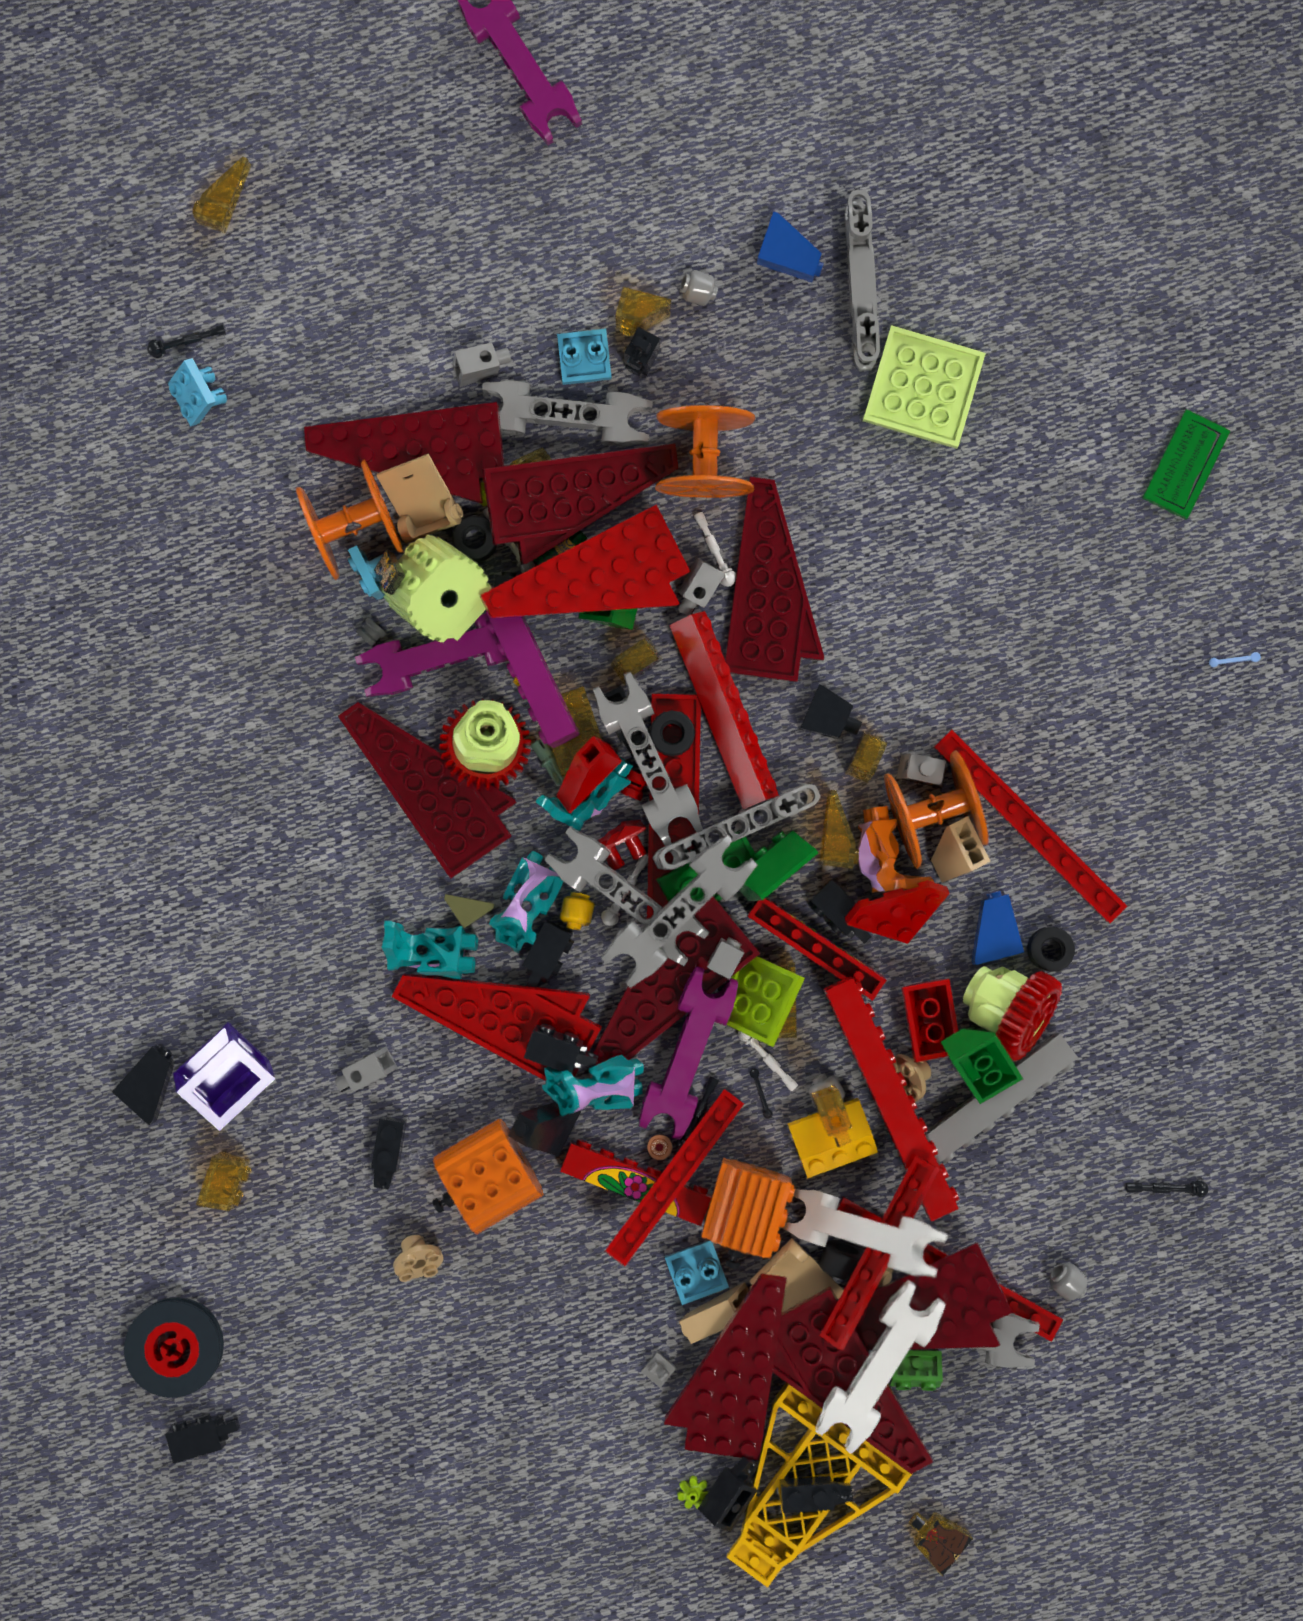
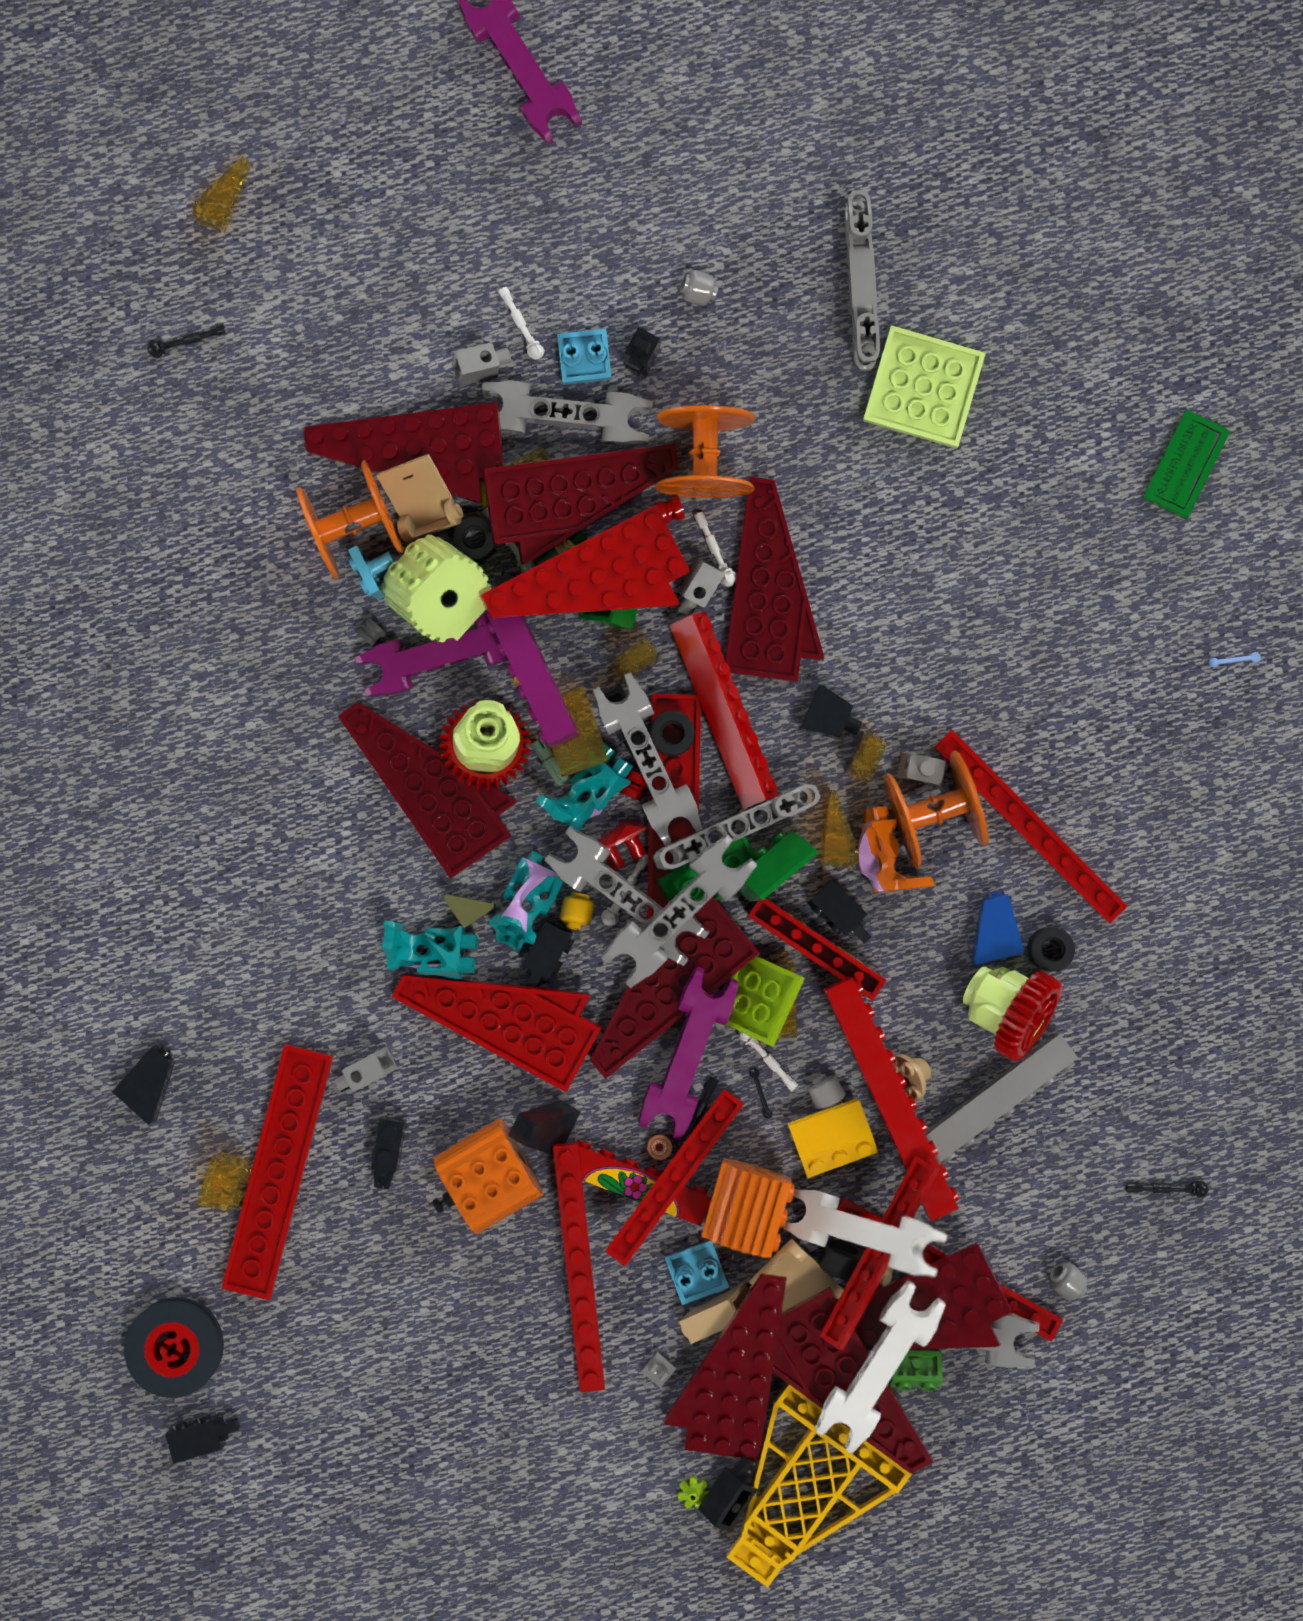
medium azure plate [168,358,227,426] -> none
piece [173,1022,275,1131] -> none
tile [374,549,405,595] -> none
tan plate [393,1235,443,1282] -> none
black hinge [524,1024,599,1073] -> none
teal hips [542,1055,644,1116] -> none
red slope [556,736,622,814] -> none
clear yellow slope [615,287,671,336] -> none
light grey brick [707,937,744,979] -> none
blue slope [757,211,824,283] -> none
black hinge [780,1476,853,1513] -> none
clear yellow torso [811,1085,852,1147] -> none
red plate [845,880,950,944] -> none
red slope [901,979,958,1062] -> none
torso [908,1512,973,1576] -> none
tan slope [931,816,991,882] -> none
green slope [941,1029,1023,1104] -> none
none -> red plate [221,1044,334,1301]
none -> white piece [499,287,544,360]
none -> red plate [553,1142,605,1392]
none -> red wheel [654,495,685,524]

